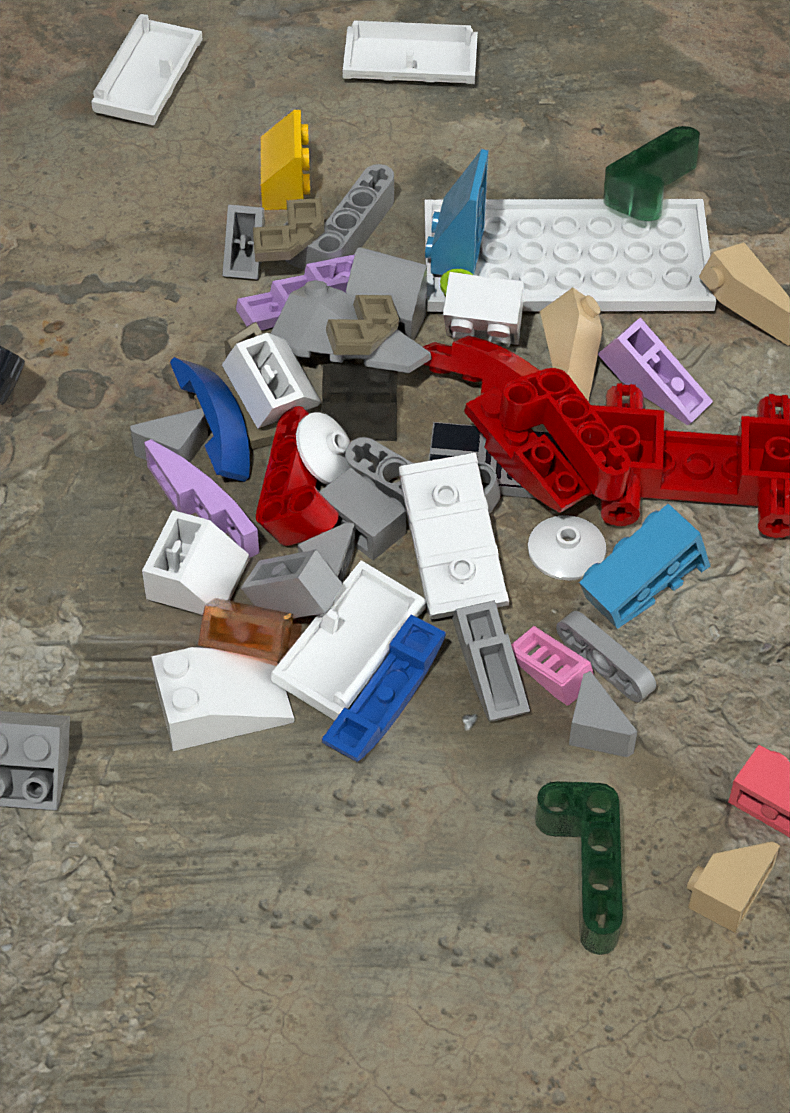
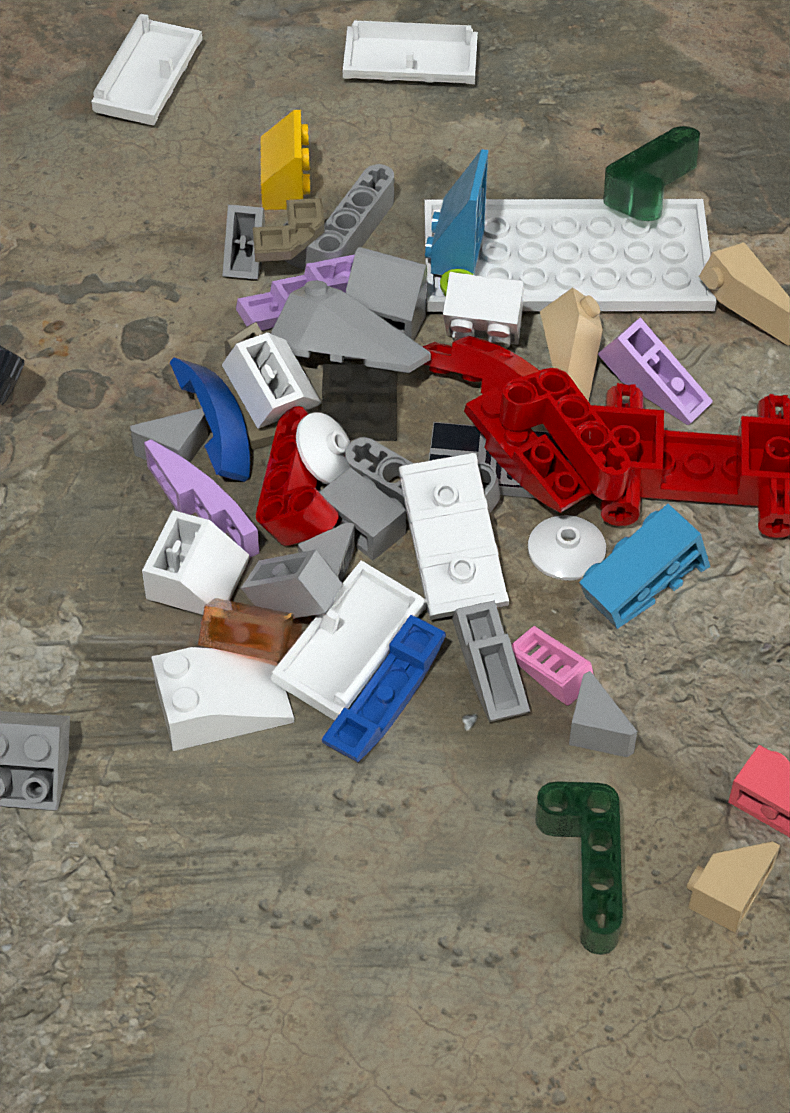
dark tan tile [326,295,399,355] -> none
light grey beam [556,611,656,702] -> none

